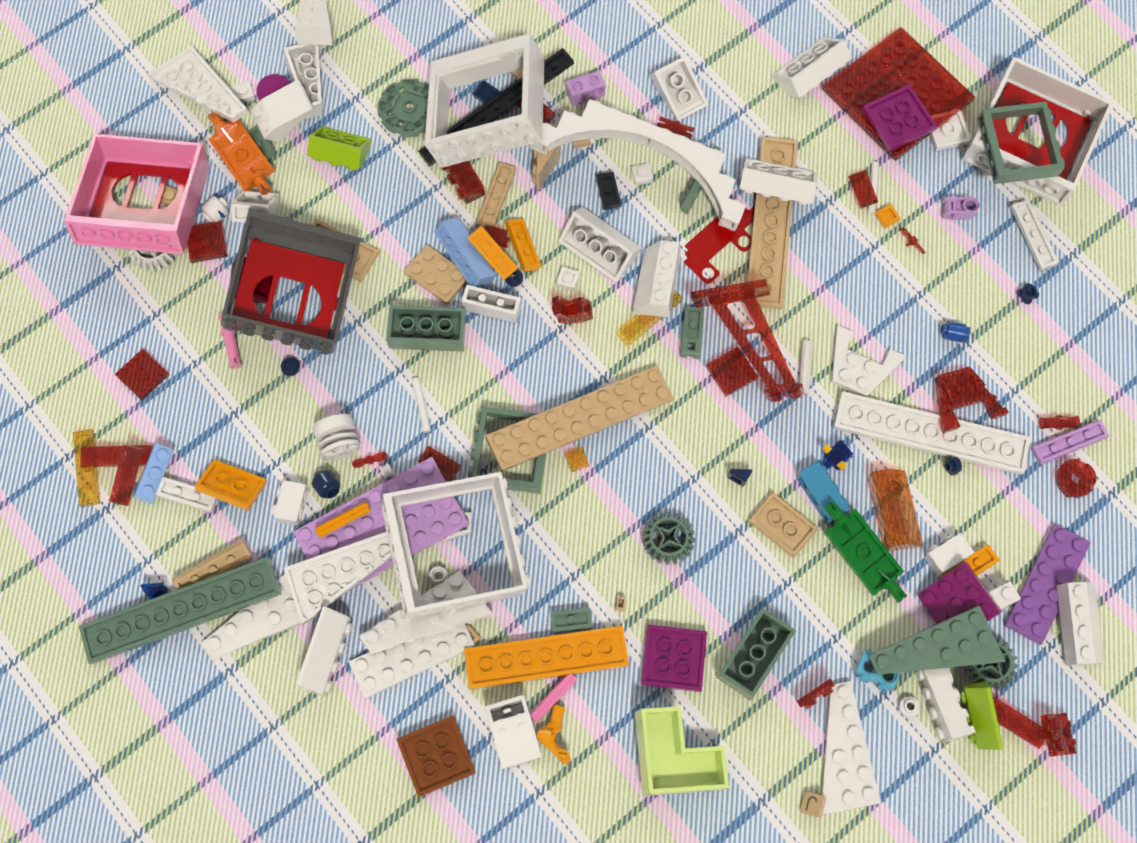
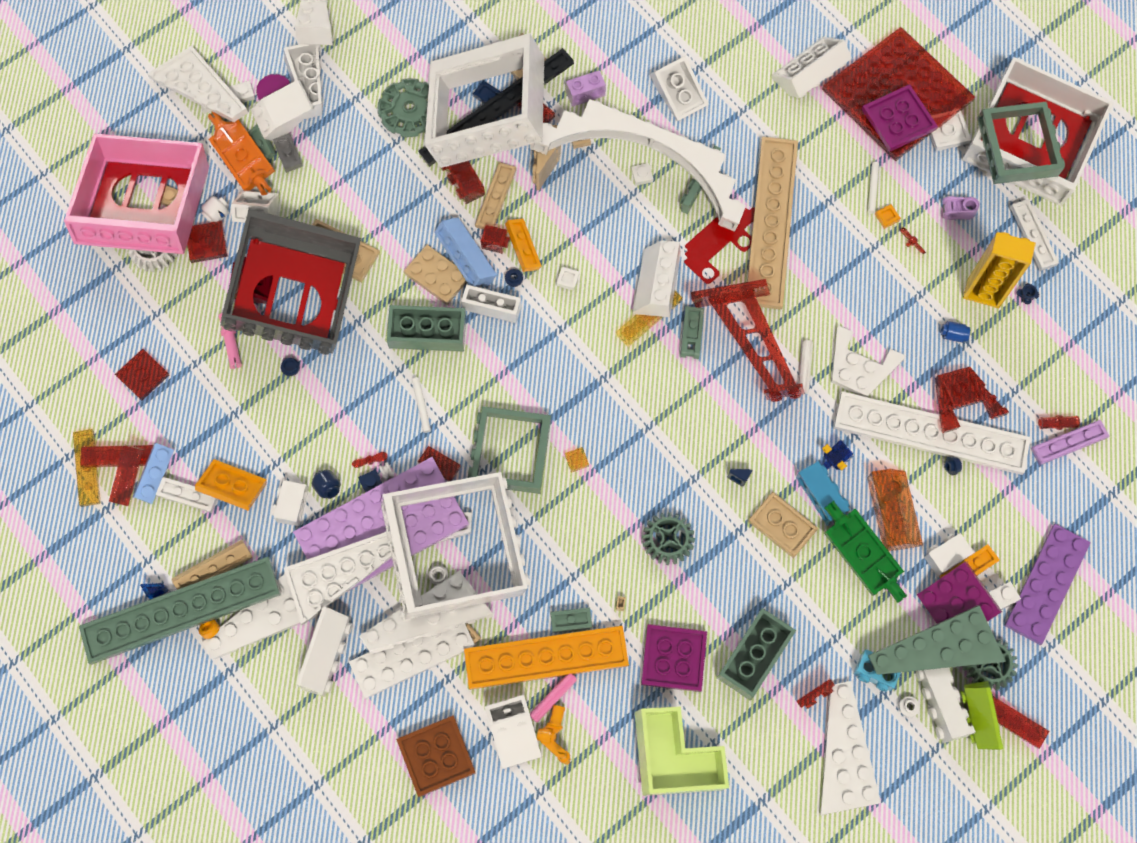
lime slope [307,126,372,170] -> none
white wheel [312,414,361,461] -> none
light orange axle [315,502,371,537] -> none
light orange plate [467,226,519,280] -> none
tan plate [485,365,674,472] -> none
clear red brick [552,296,593,324] -> none
white slope [558,207,642,282] -> none
black plate [596,172,621,210] -> none
clear red pin [657,116,695,139] -> none
clear red plate [706,347,758,397] -> none
white slope [739,158,817,205] -> none
tan tile [800,791,826,818] -> none
clear red tile [849,169,878,209] -> none
clear red plate [1040,713,1077,757] -> none
clear red plate [1055,459,1097,498] -> none
white slope [1056,582,1105,666] -> none
none -> light orange tile [199,619,220,639]
none -> flat silver plate [273,133,303,173]
none -> dark blue plate [358,469,382,493]
none -> yellow brick [963,232,1036,309]

